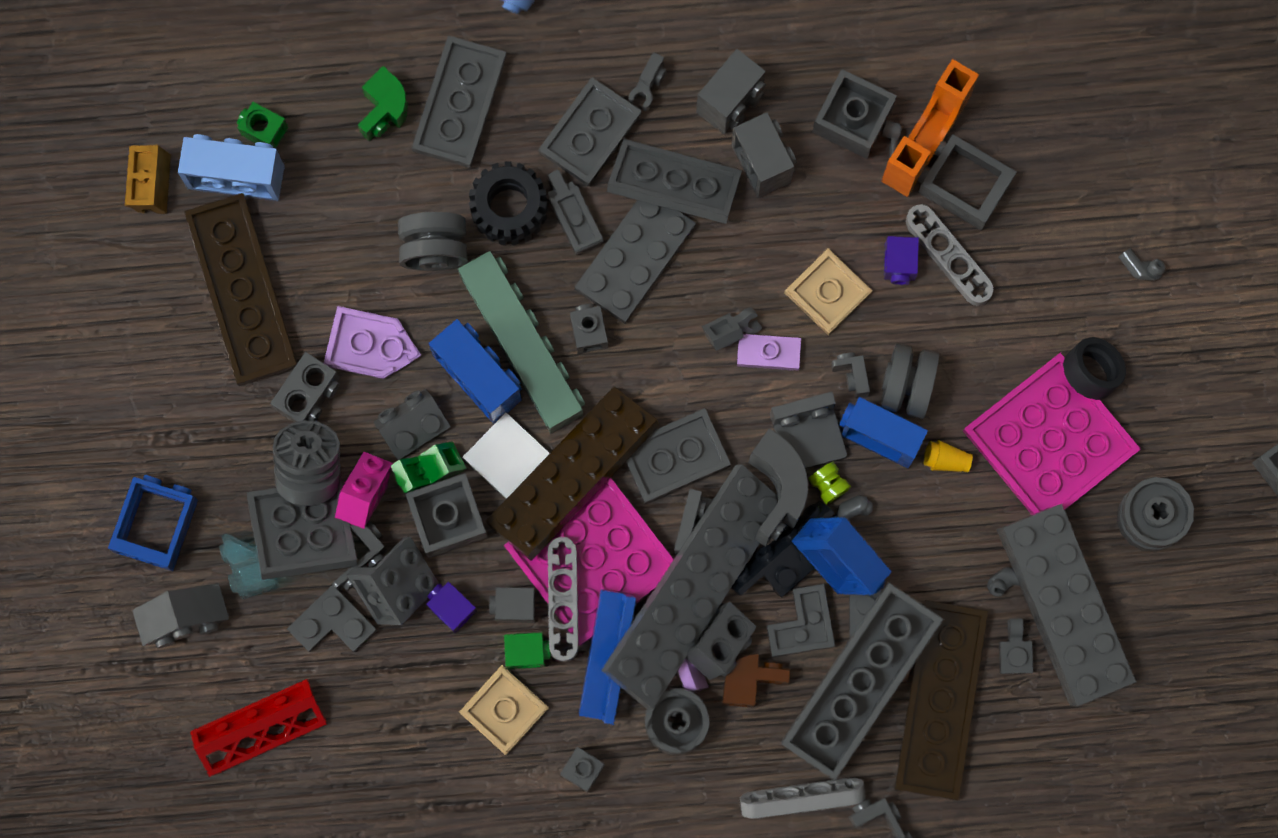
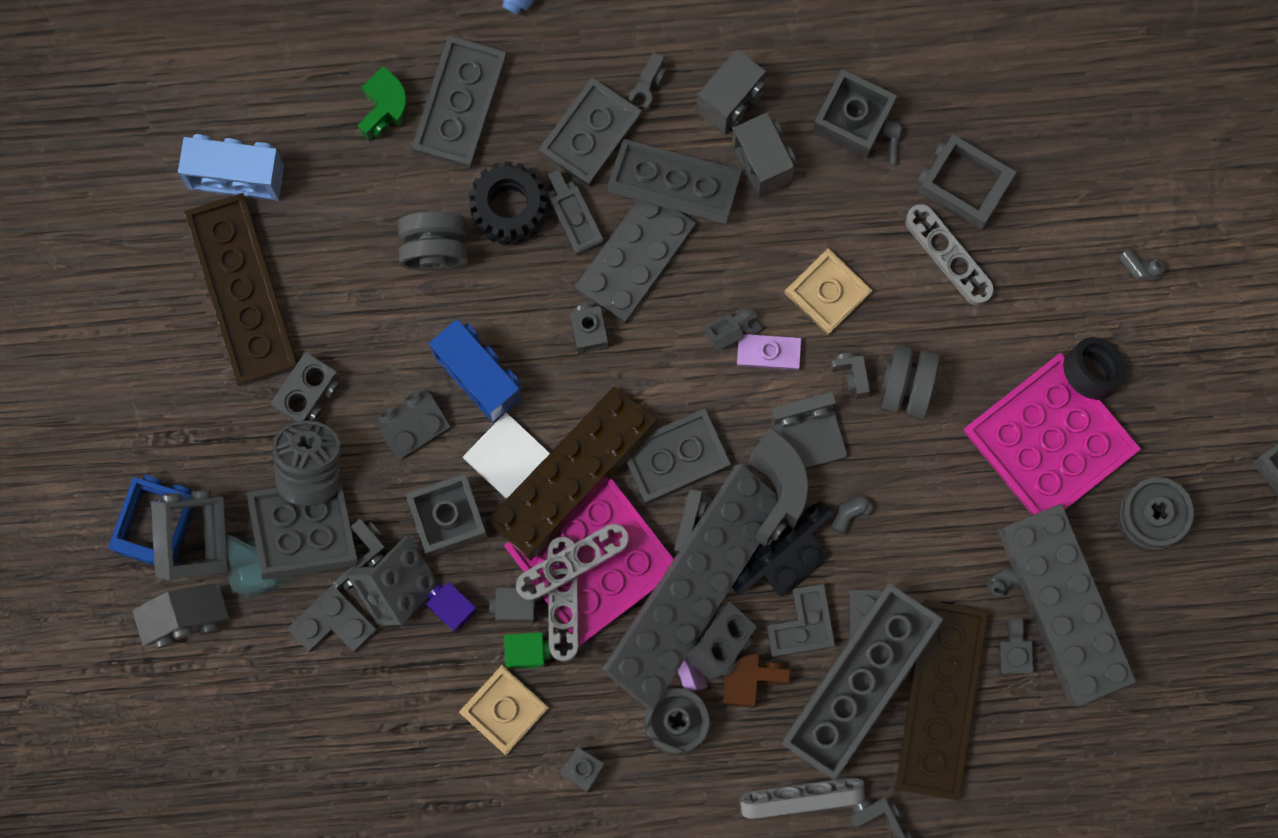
pearl gold hinge [125,145,171,214] -> none
red fence [190,679,327,777] -> none
green brick [237,102,289,149] -> none
lavender tile [324,306,421,379] -> none
dark pink brick [335,452,393,529] -> none
green brick [391,441,467,494] -> none
sand green brick [458,251,585,434] -> none
blue fence [579,589,636,725] -> none
blue window [792,517,892,595] -> none
lime wheel [808,461,851,505] -> none
blue window [839,397,928,469] -> none
orange arch [881,59,979,197] -> none
dark purple brick [884,236,919,285] -> none
yellow cone [924,440,973,473] -> none
none -> dark grey window [151,490,227,580]
none -> light grey beam [516,524,629,601]

